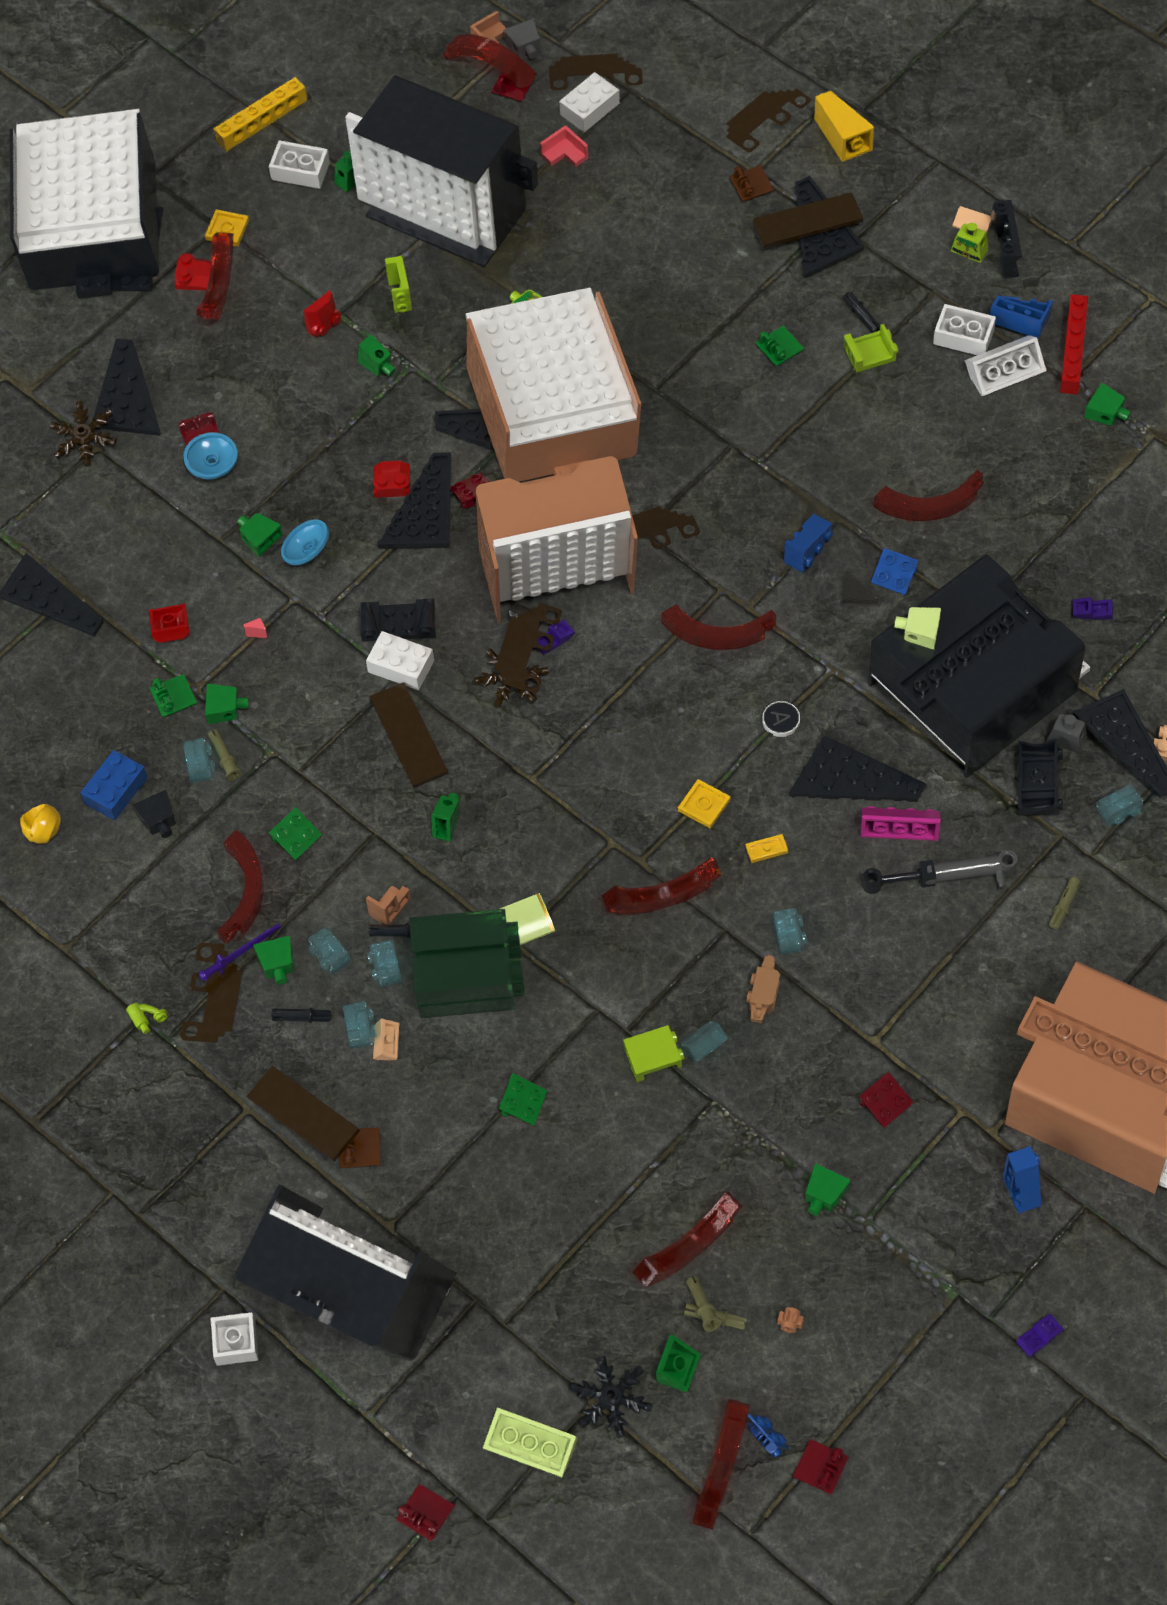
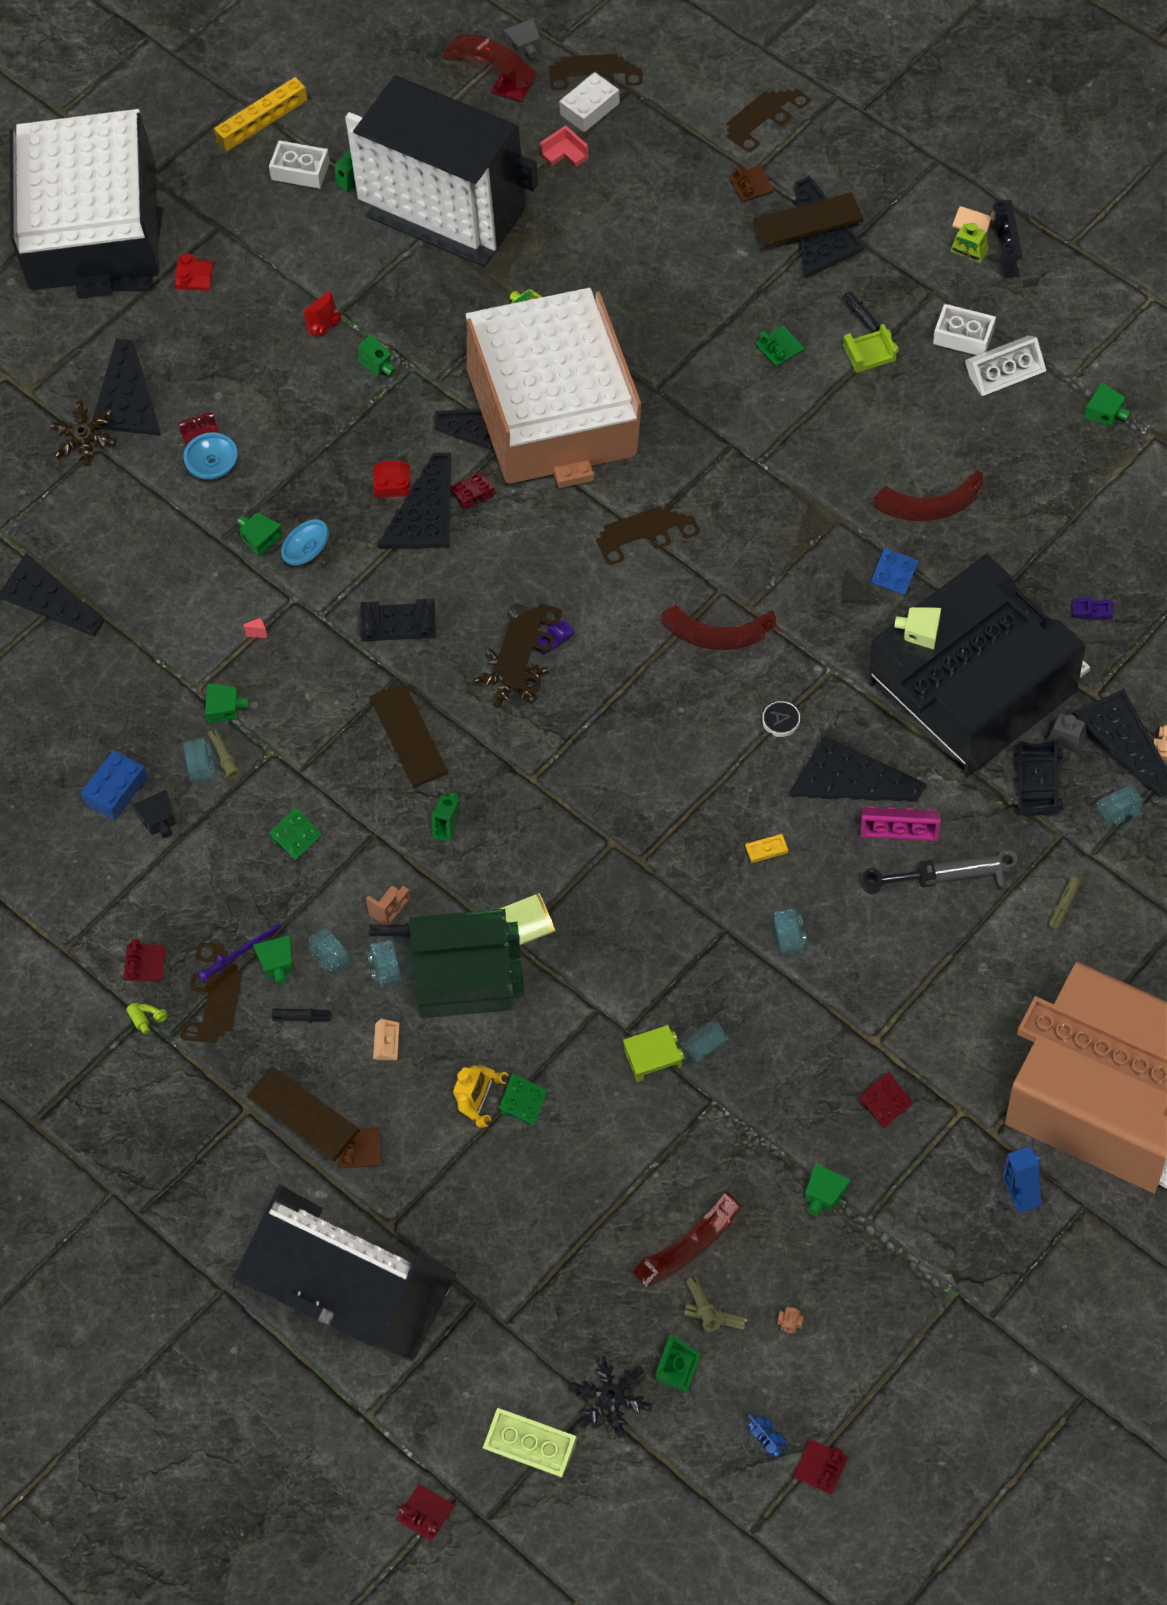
yellow piece [20,804,61,844] -> none
red slope [149,603,190,643] -> none
green hinge [149,674,197,717] -> none
clear red arch [196,232,234,319] -> none
yellow plate [205,209,249,247] -> none
white brick [211,1312,258,1366] -> none
clear red arch [217,829,264,944] -> none
clear light blue brick [343,1001,377,1049] -> none
white brick [366,631,434,690] -> none
lime panel [385,256,412,313] -> none
nougat panel [470,11,507,60] -> none
piece [476,456,638,623] -> none
clear red arch [601,857,722,914] -> none
yellow plate [678,779,731,829] -> none
clear red arch [692,1399,750,1530] -> none
medium nougat hinge [746,955,780,1024] -> none
blue wedge [784,514,833,573] -> none
yellow slope [814,91,874,162] -> none
blue wedge [990,296,1053,339] -> none
dark purple slope [1016,1314,1064,1357] -> none
red brick [1060,294,1088,395] -> none
none -> dark red hinge [123,939,166,981]
none -> yellow torso [453,1065,509,1128]

